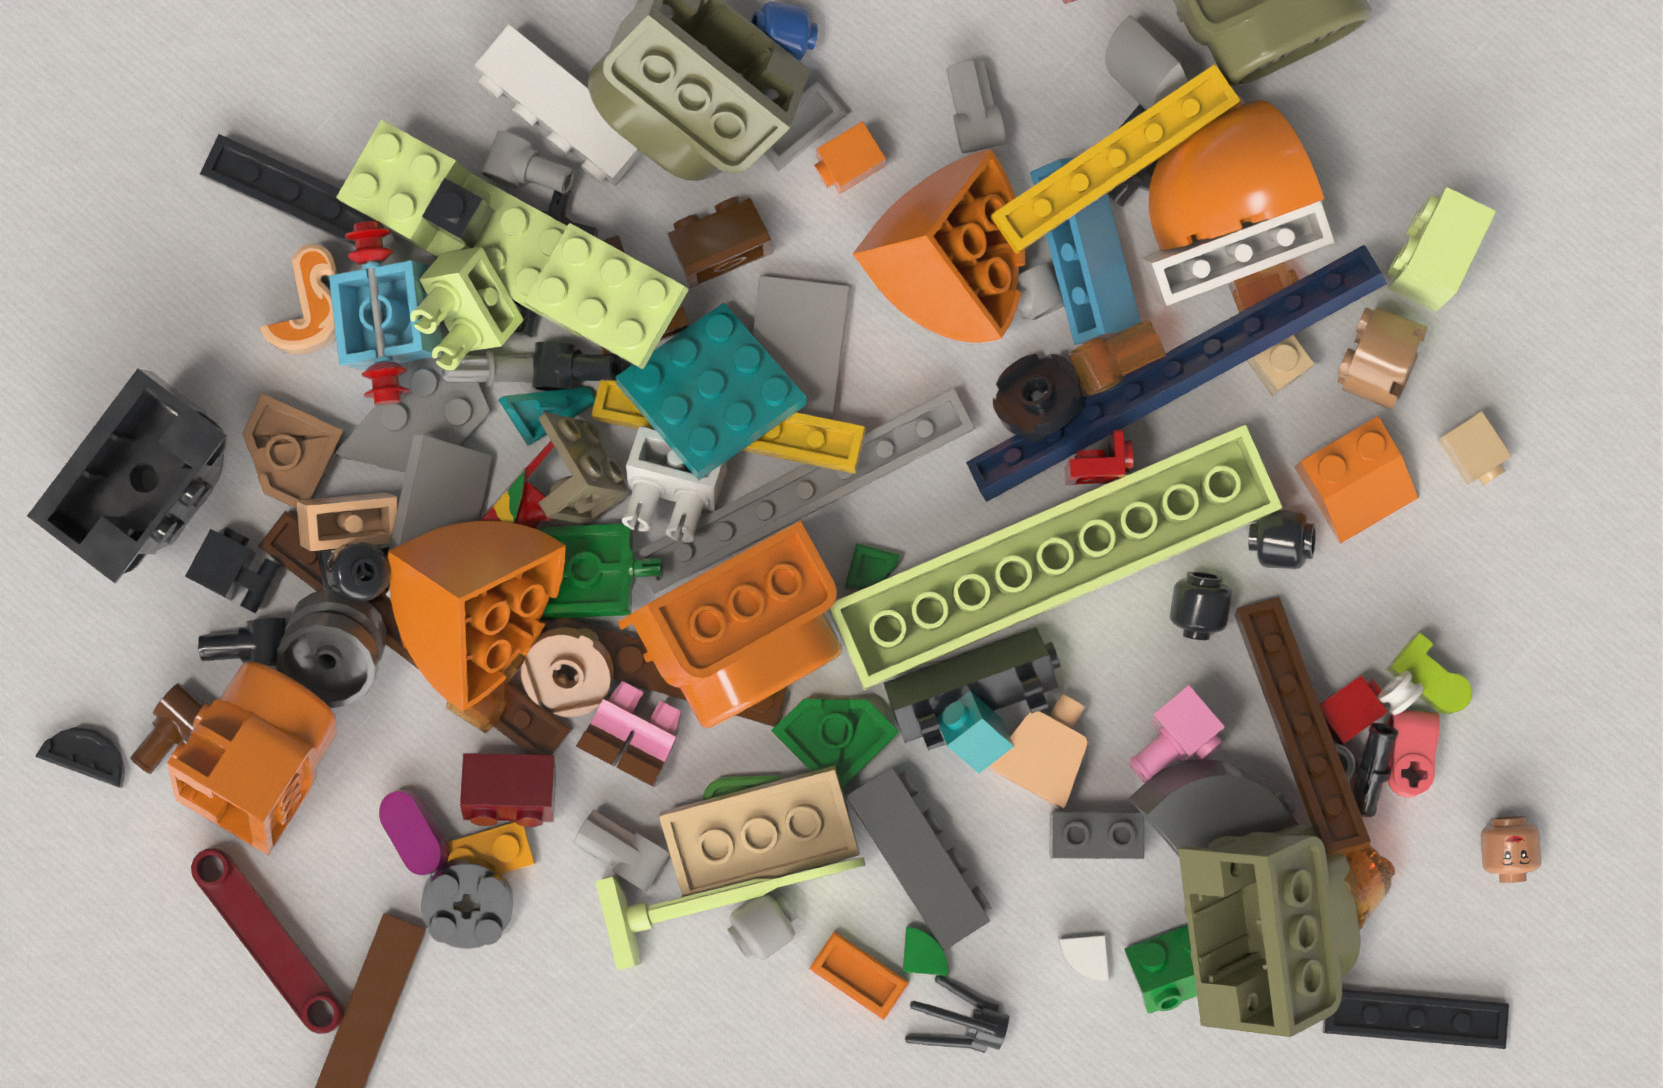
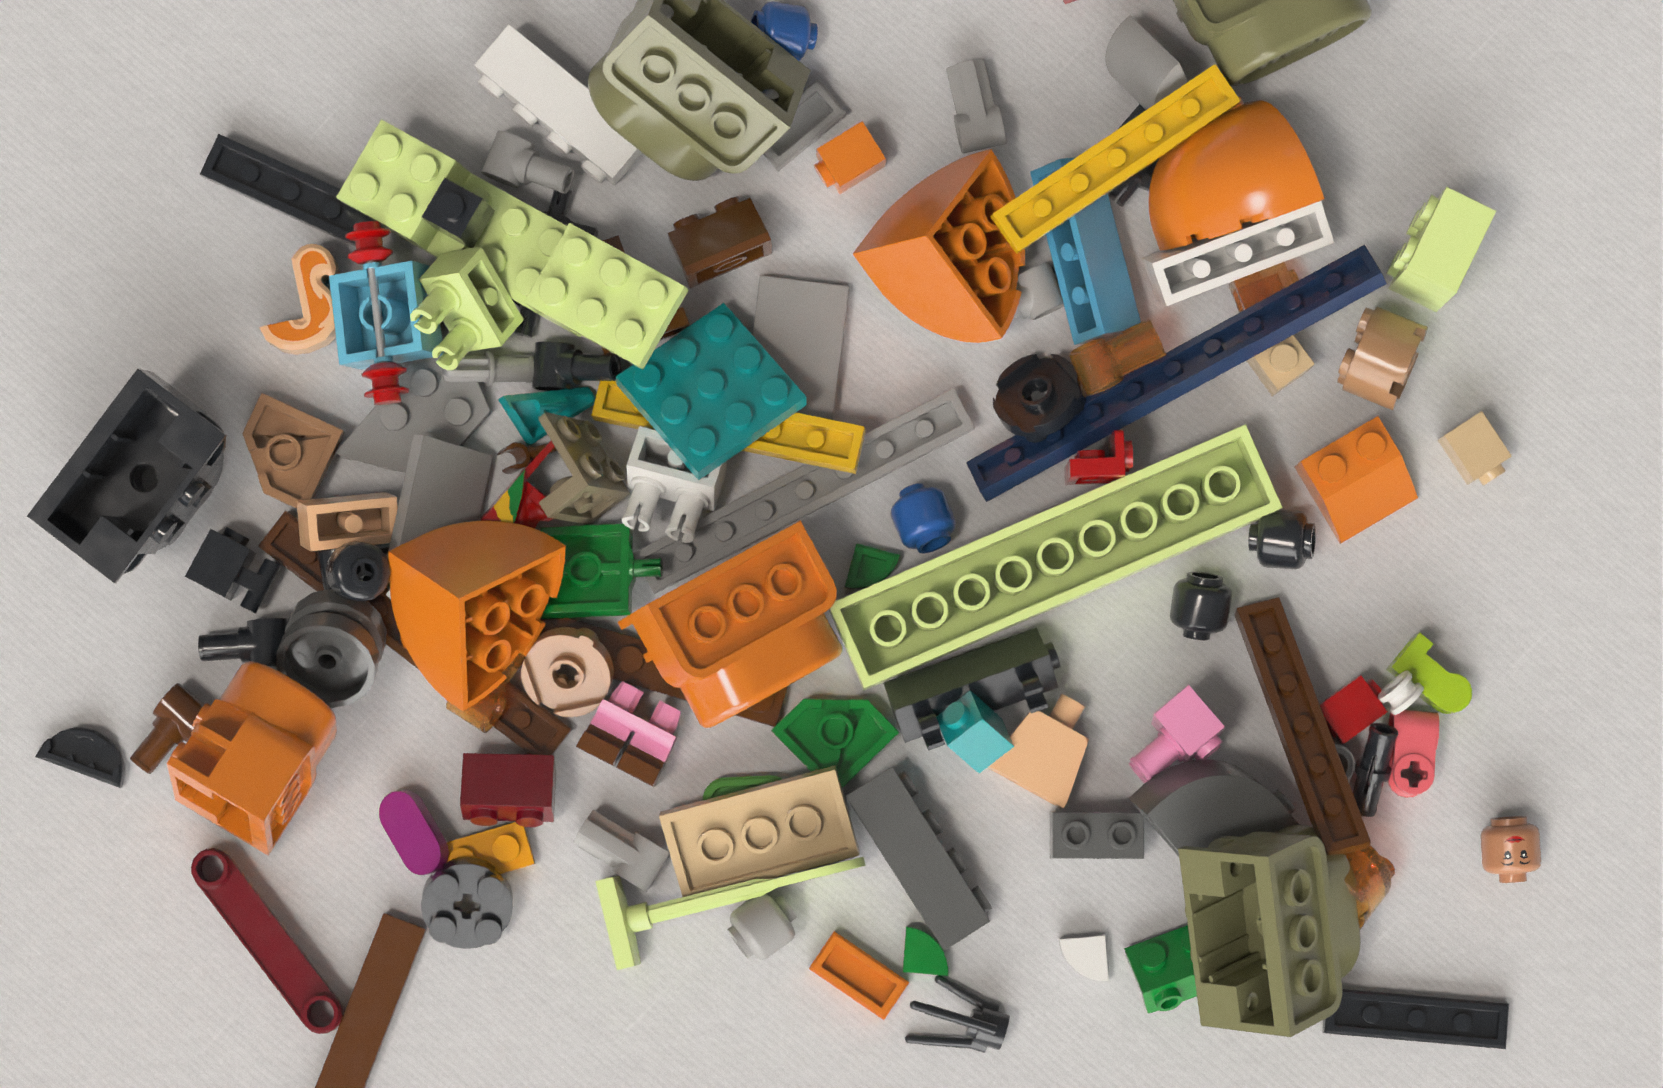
none -> reddish brown hand [497,442,557,474]
none -> blue head [890,483,956,554]

